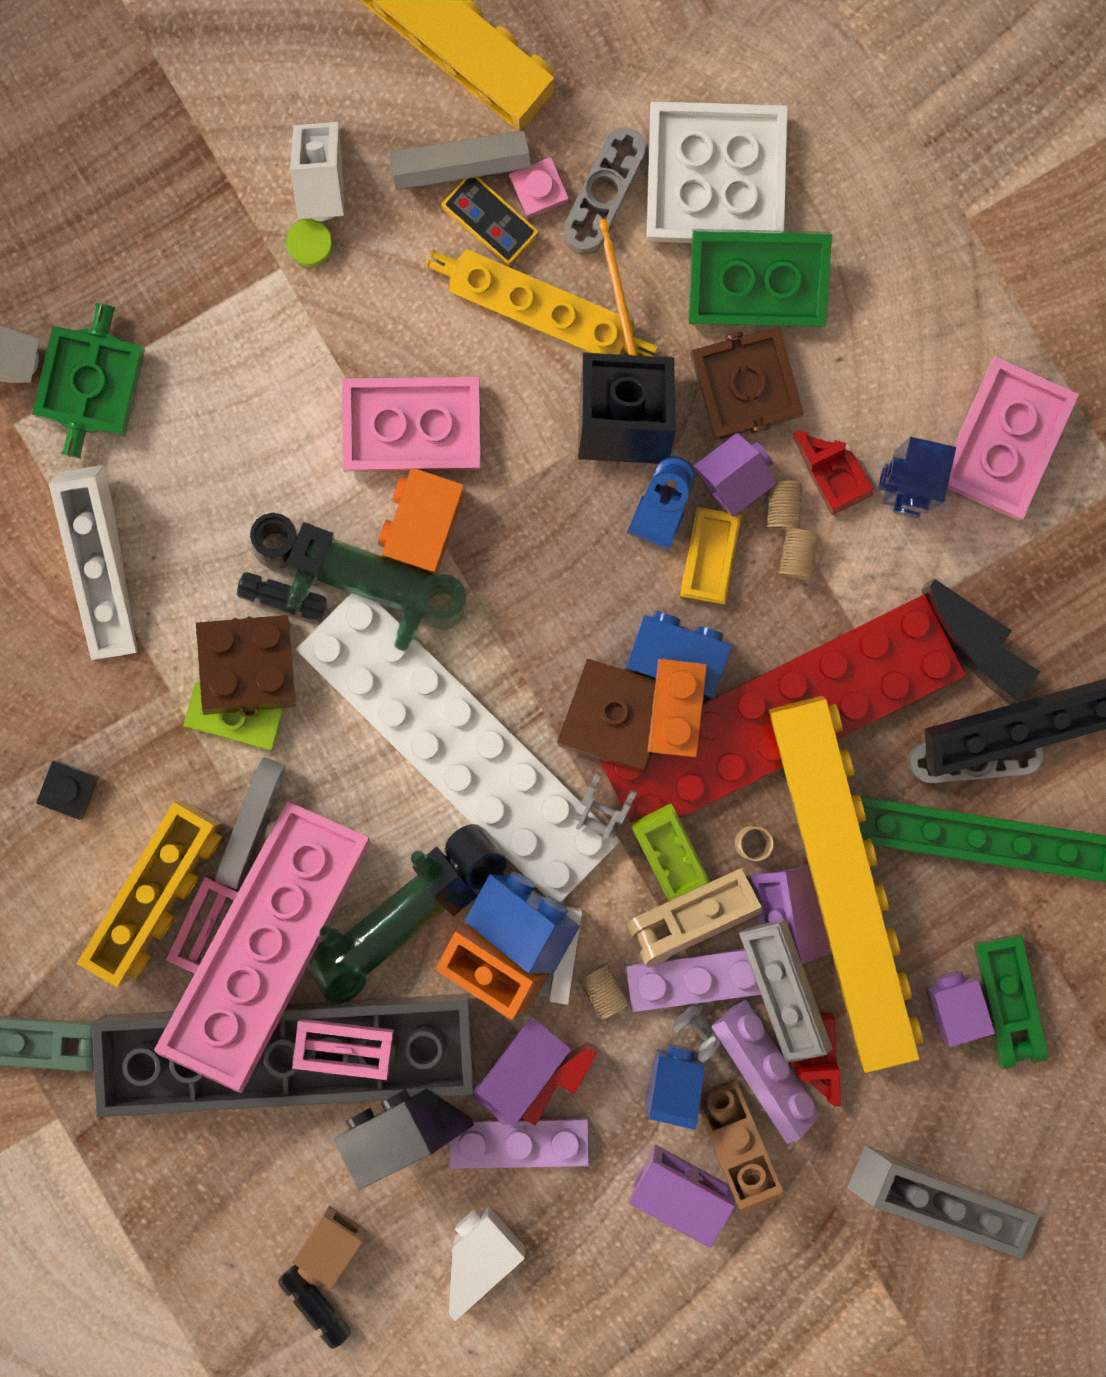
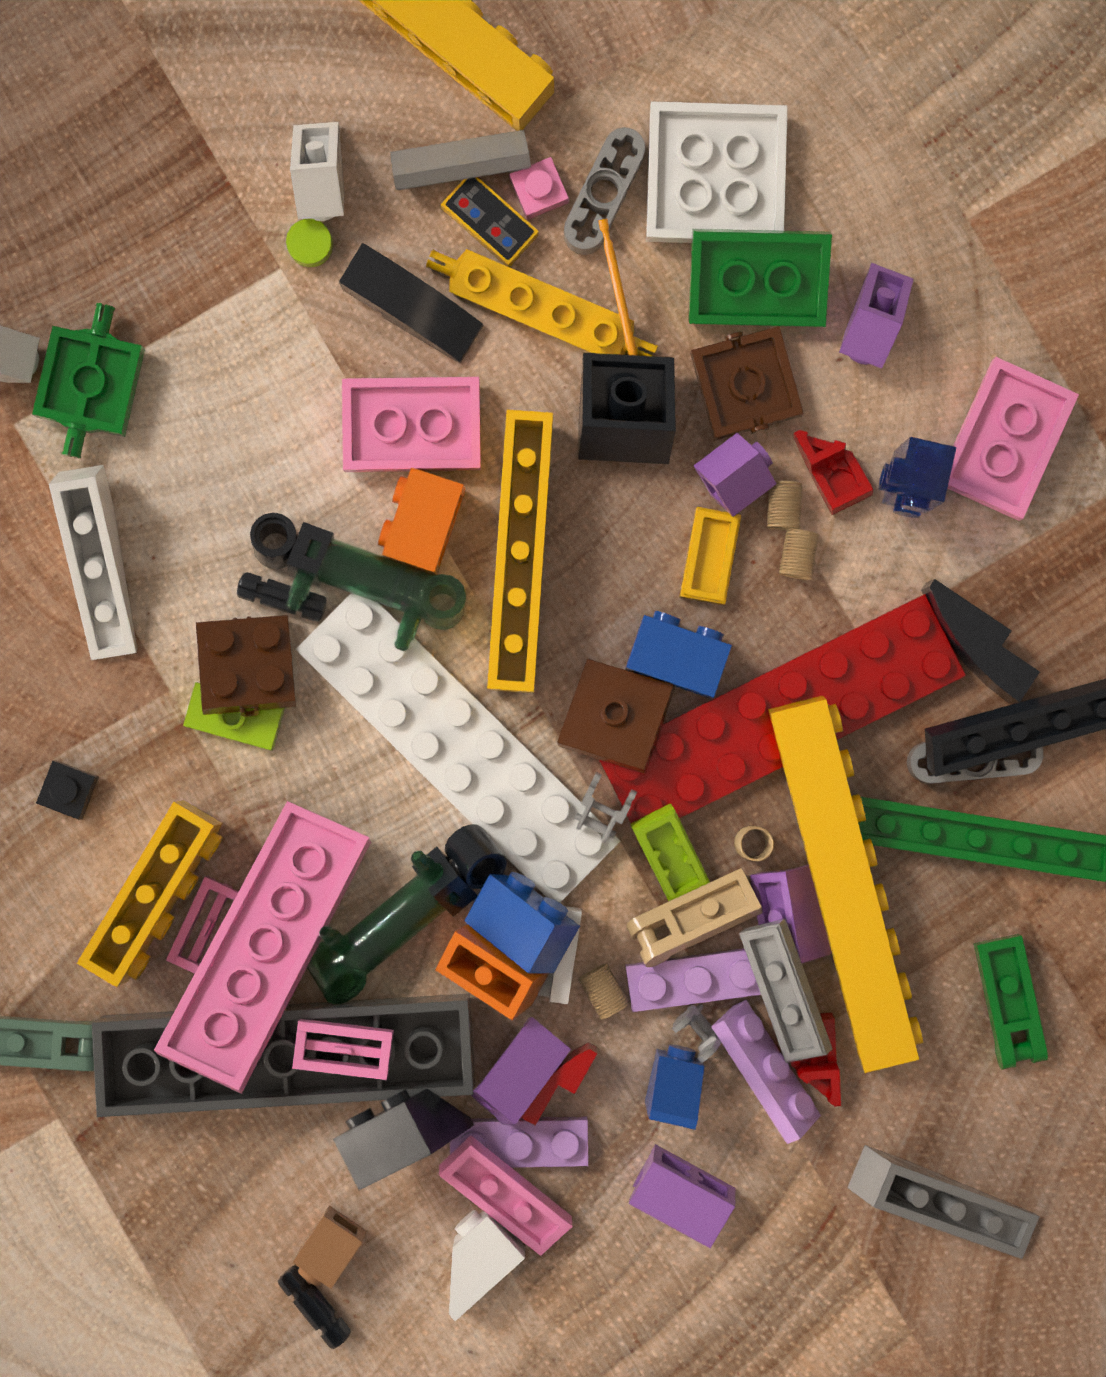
light grey beam [215,757,286,890] -> none
blue piece [627,456,696,550] -> none
orange plate [648,659,707,757] -> none
medium nougat slope [699,1080,786,1215] -> none
medium lavender brick [926,971,995,1047] -> none
none -> black slope [339,242,483,364]
none -> bright pink plate [439,1135,573,1256]
none -> yellow brick [487,409,553,693]
none -> medium lavender slope [839,263,914,369]

